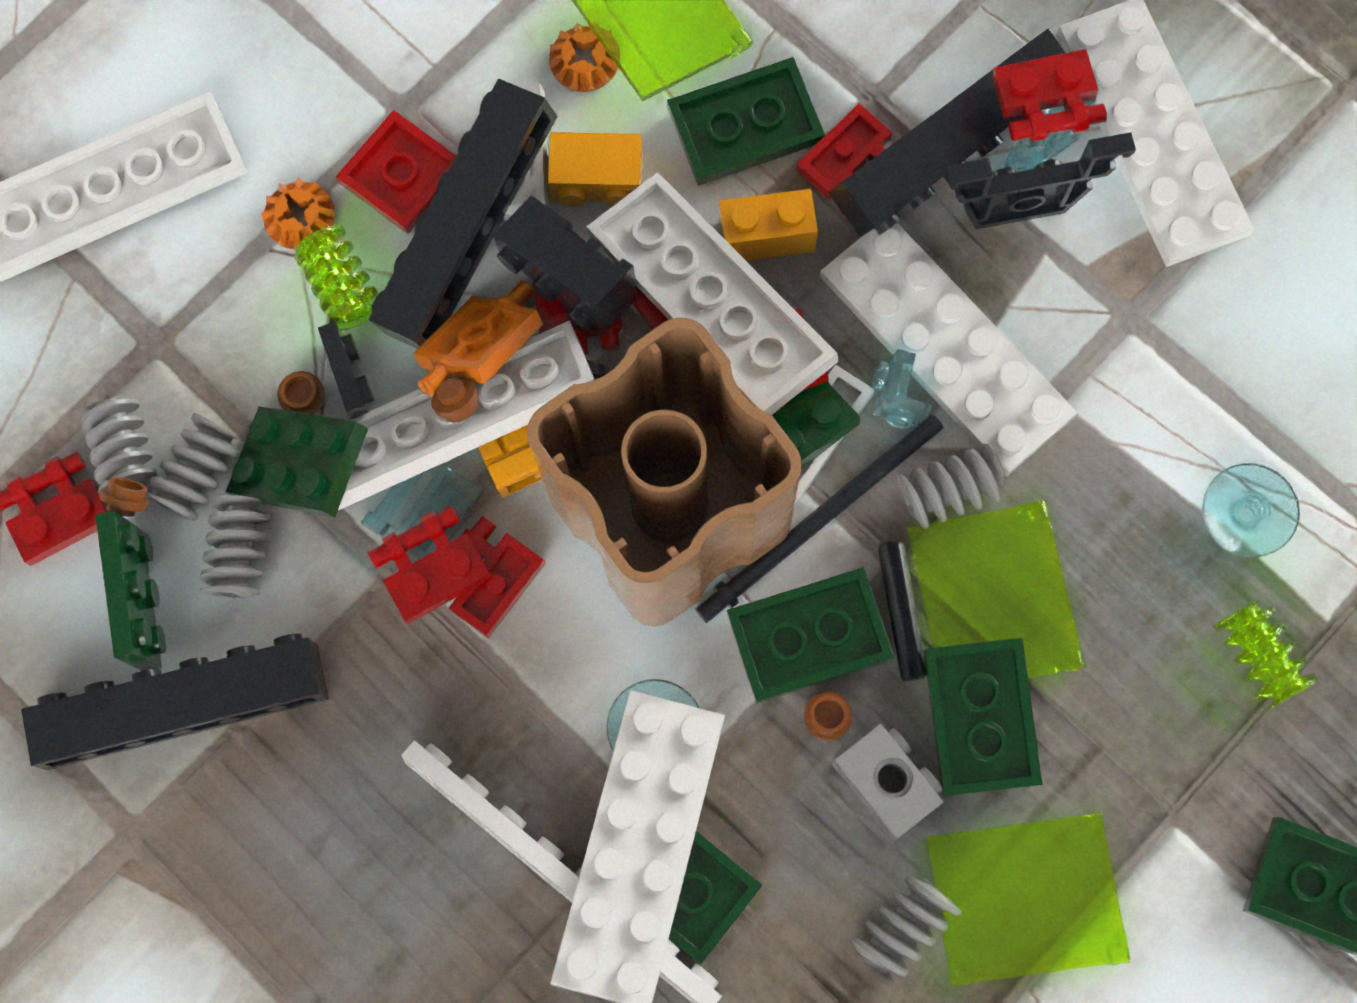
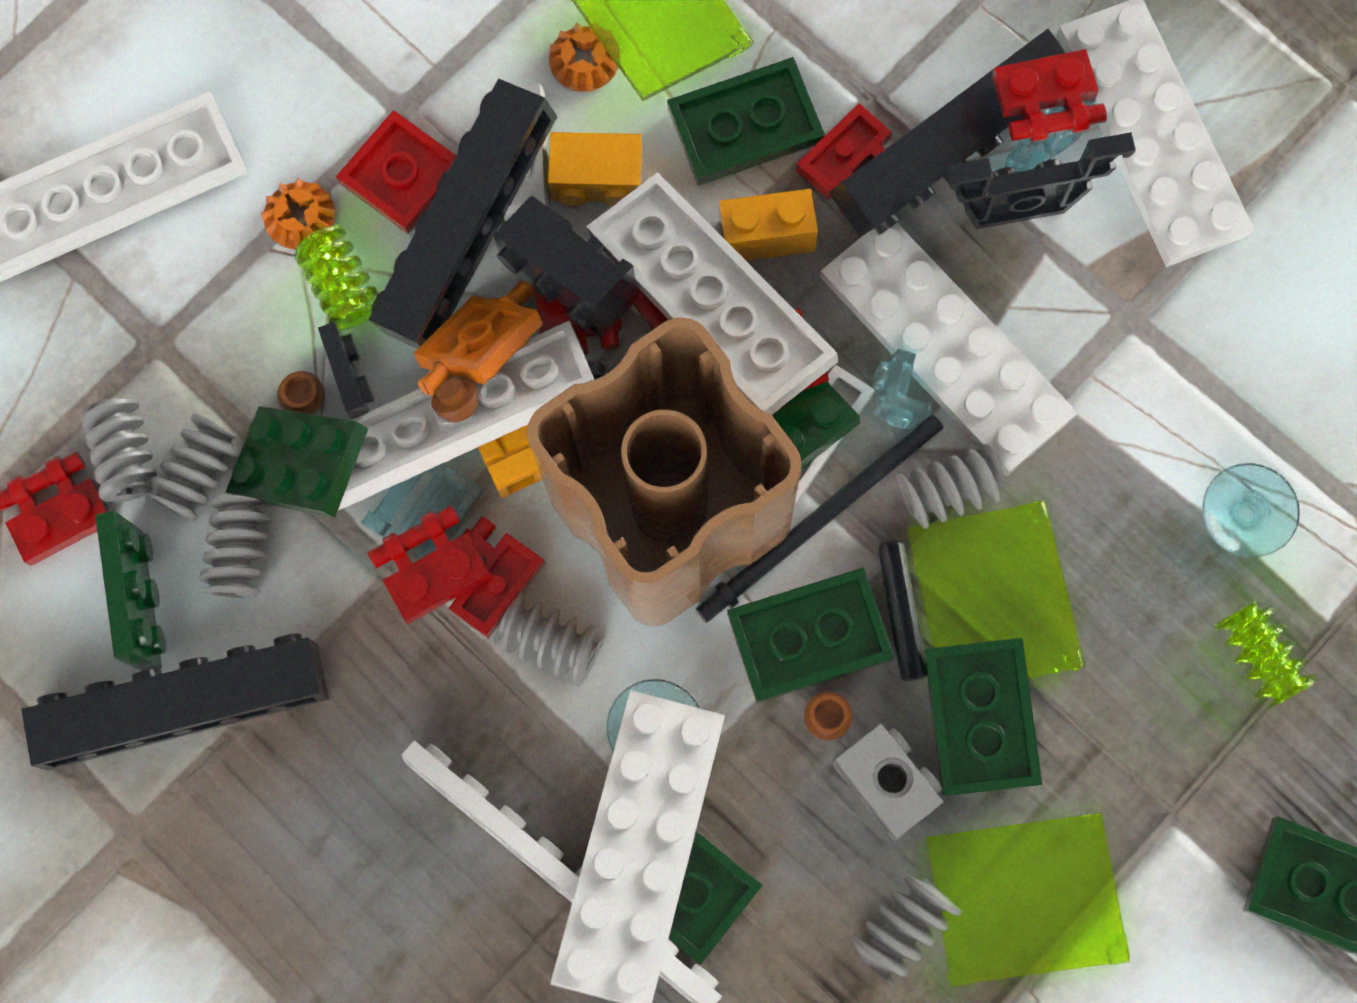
dark orange plate [99,477,149,517] -> none
none -> light grey piece [494,592,603,686]

